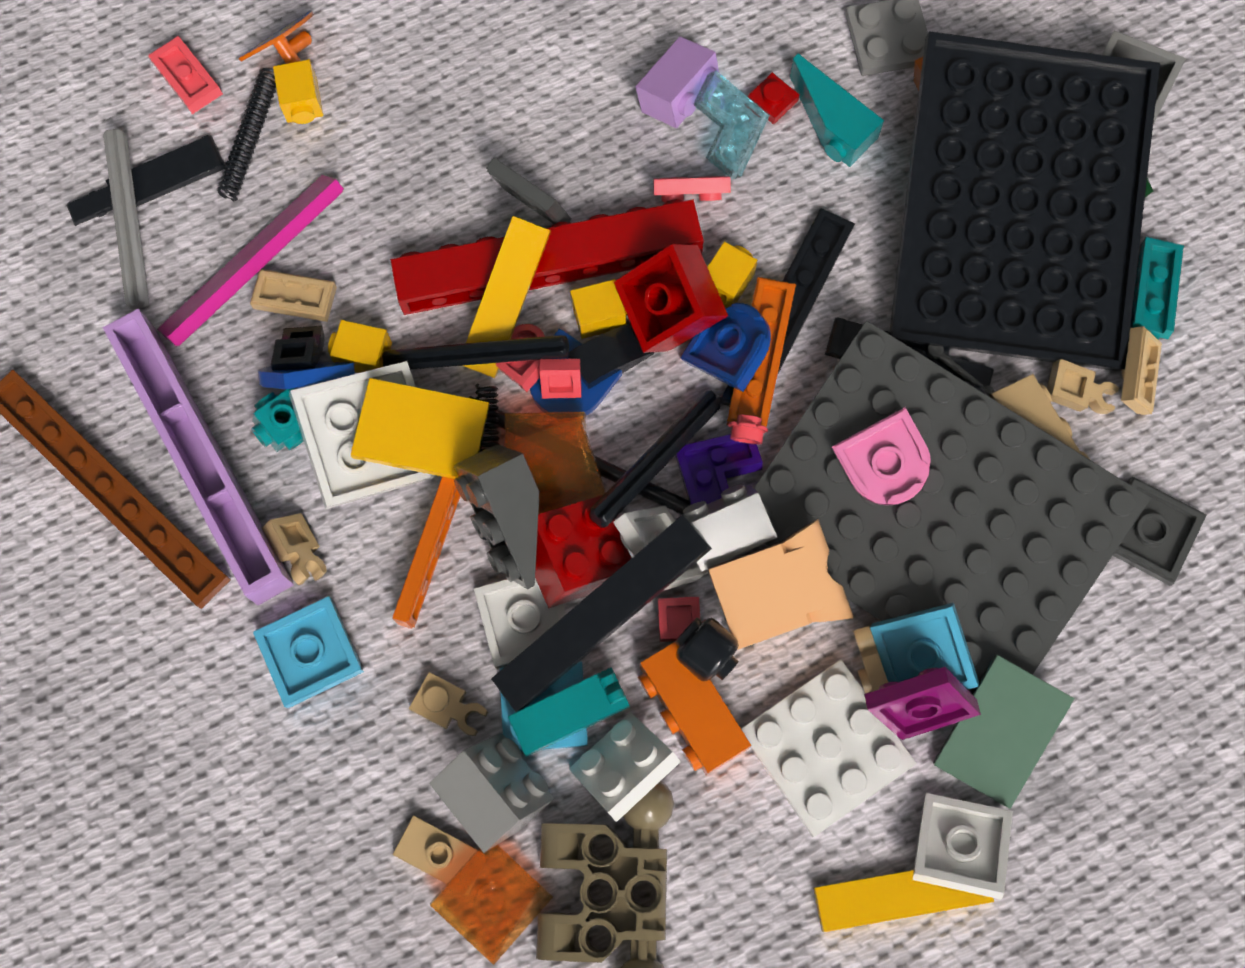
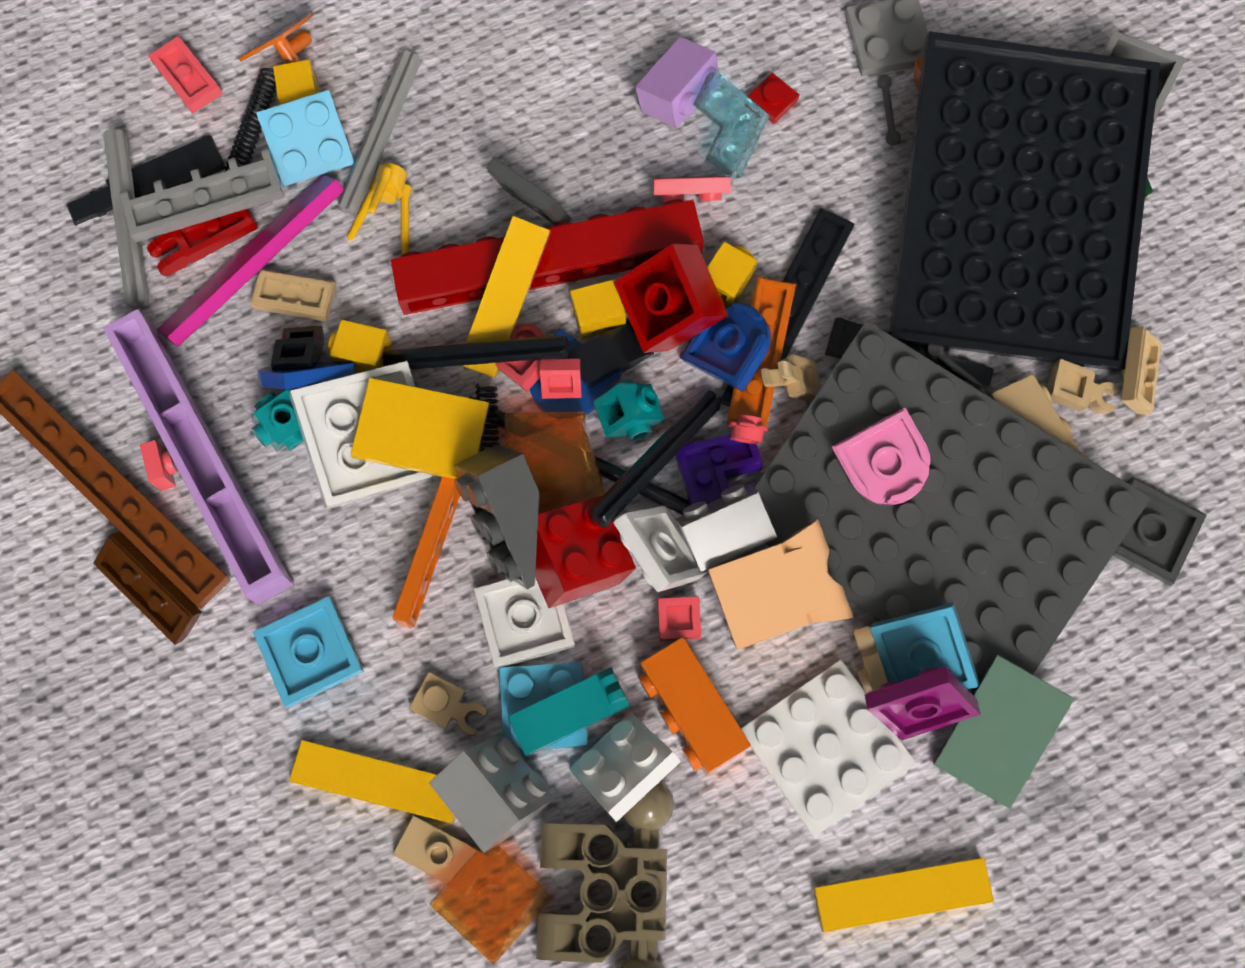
tan plate [262,513,327,585] -> none
black tile [491,515,713,712] -> none
black head [674,618,739,681] -> none
teal slope [790,53,884,167] -> none
white plate [912,793,1013,900] -> none
teal hinge [1130,237,1184,340] -> none
none -> reddish brown tile [93,532,202,645]
none -> light grey hinge [120,148,284,242]
none -> coral plate [139,440,179,491]
none -> red hinge [147,209,258,277]
none -> medium azure plate [256,90,355,187]
none -> yellow tile [289,740,455,824]
none -> light grey axle [337,50,421,215]
none -> yellow plant [347,163,412,254]
none -> teal brick [593,380,665,441]
none -> tan plate [761,355,821,402]
none -> dark grey hinge [877,75,901,146]

